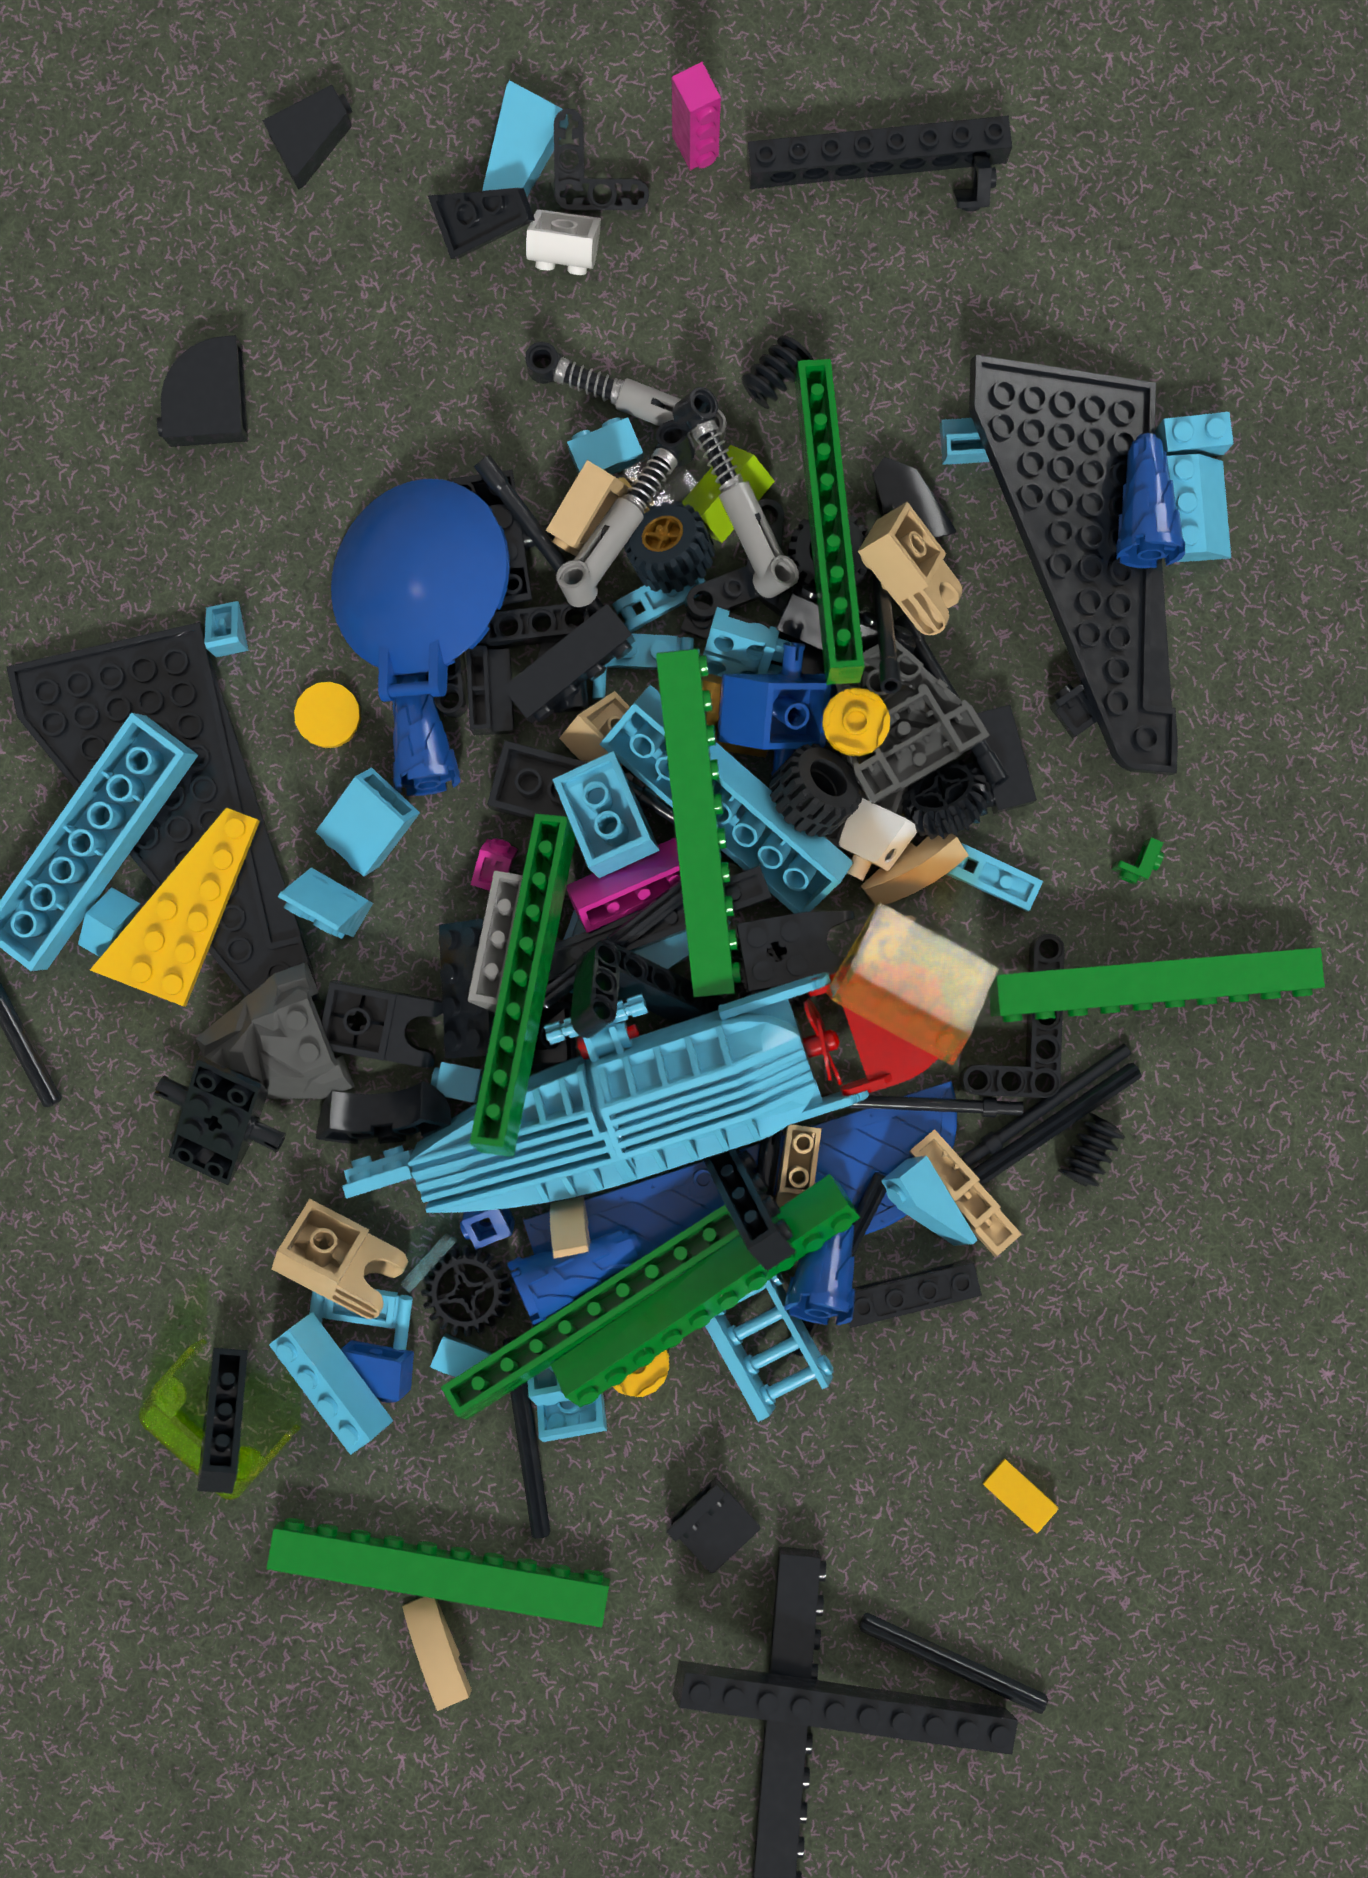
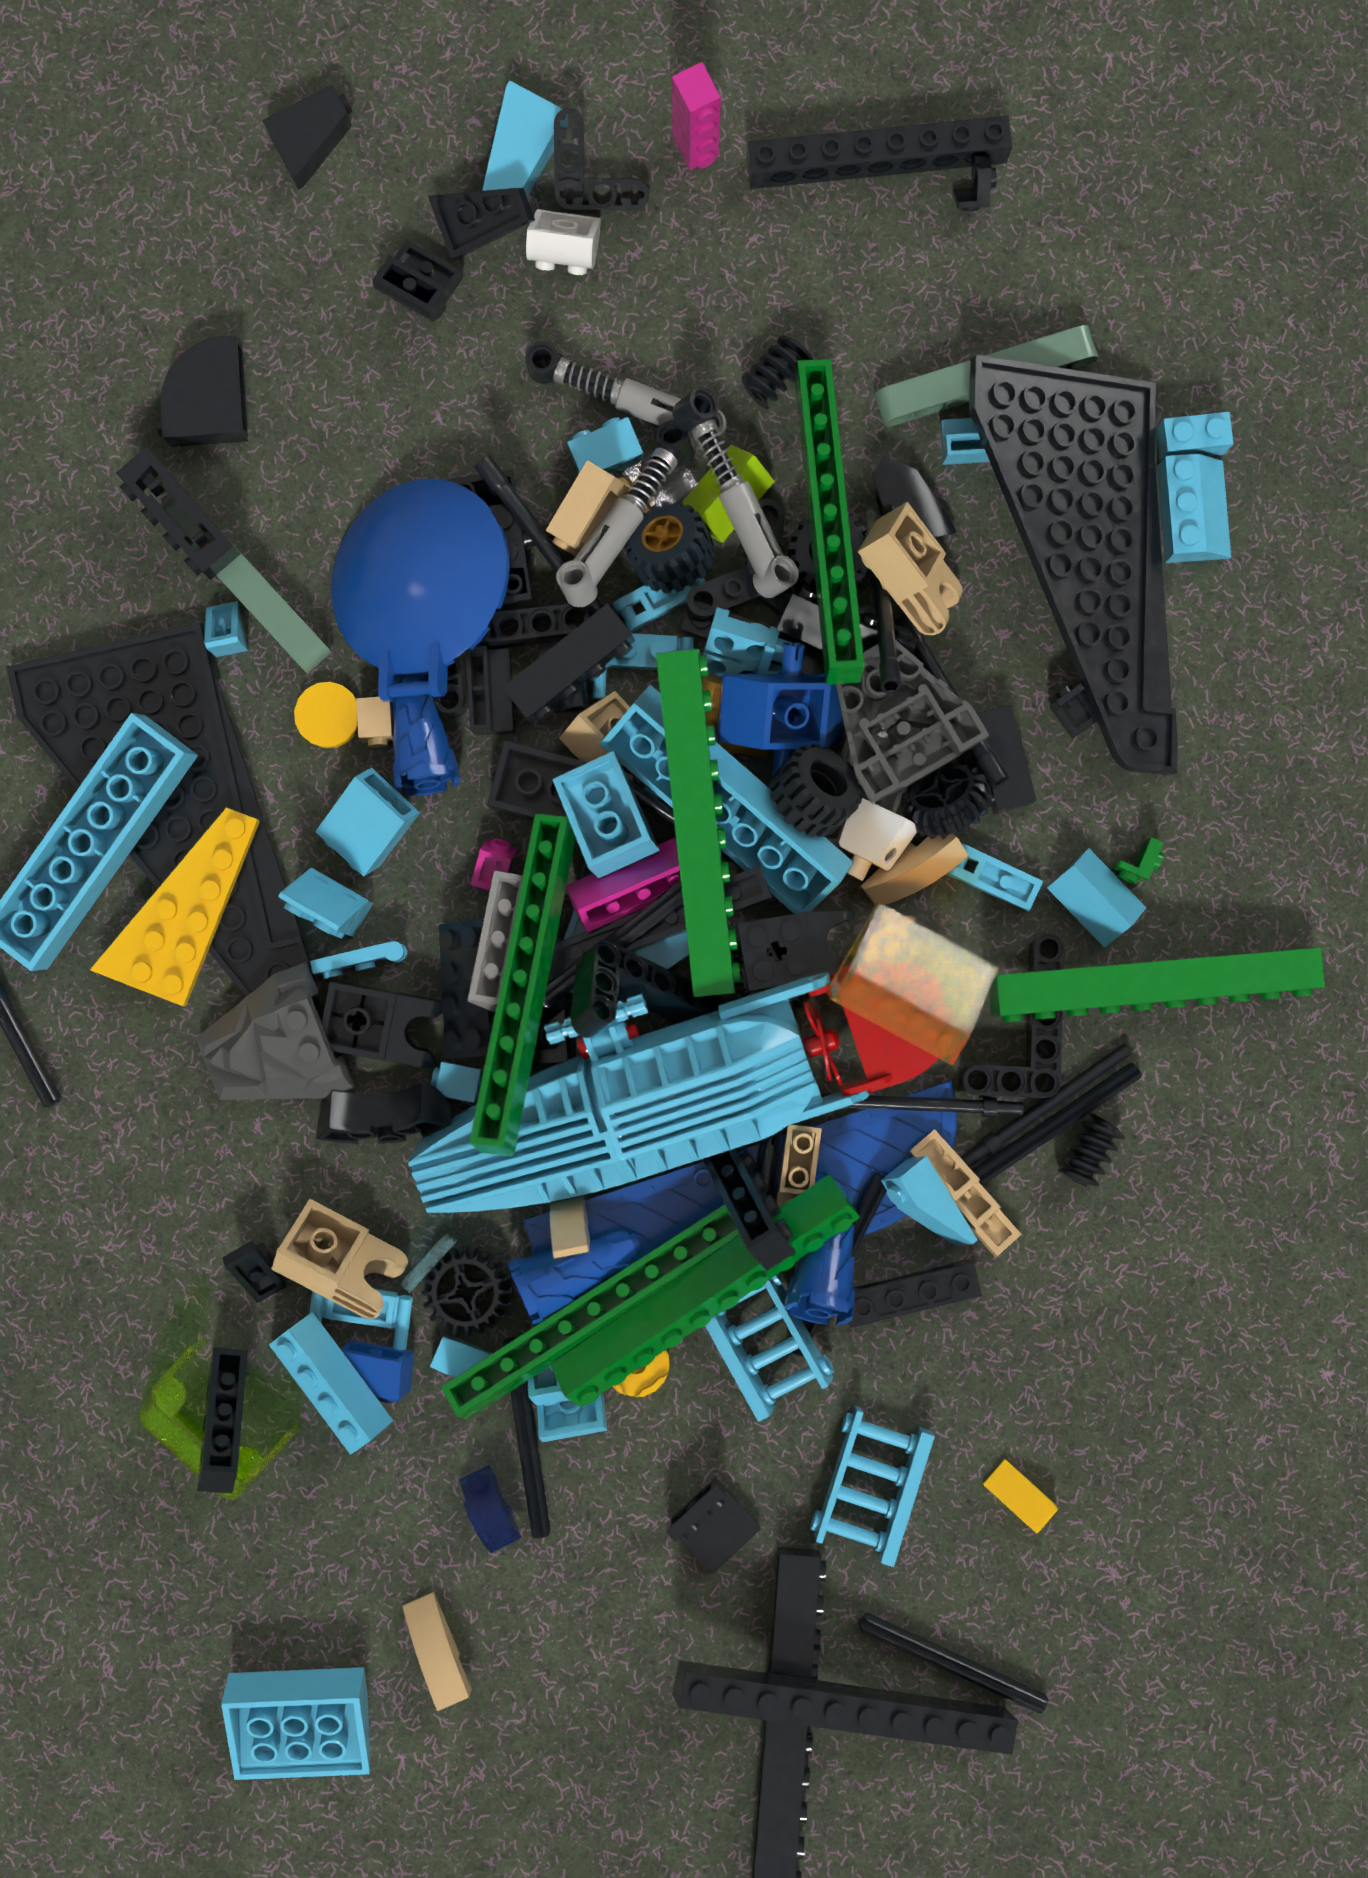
medium azure slope [78,887,141,957] -> none
black slope [154,1056,286,1185] -> none
green brick [266,1518,610,1628] -> none
medium azure plate [342,1145,413,1199] -> none
blue brick [460,1208,515,1249] -> none
yellow tile [822,687,890,756] -> none
blue cone [1116,433,1185,568] -> none
none -> black brick [116,447,240,580]
none -> sand green beam [160,495,332,674]
none -> medium azure slope [221,1667,370,1780]
none -> black slope [222,1241,287,1303]
none -> medium azure plate [310,941,408,980]
none -> tan brick [356,697,394,747]
none -> black brick [372,239,463,322]
none -> clear blue brick [459,1465,521,1553]
none -> medium azure fence [810,1406,935,1567]
none -> sand green beam [874,325,1099,427]
none -> medium azure piece [1047,848,1146,948]

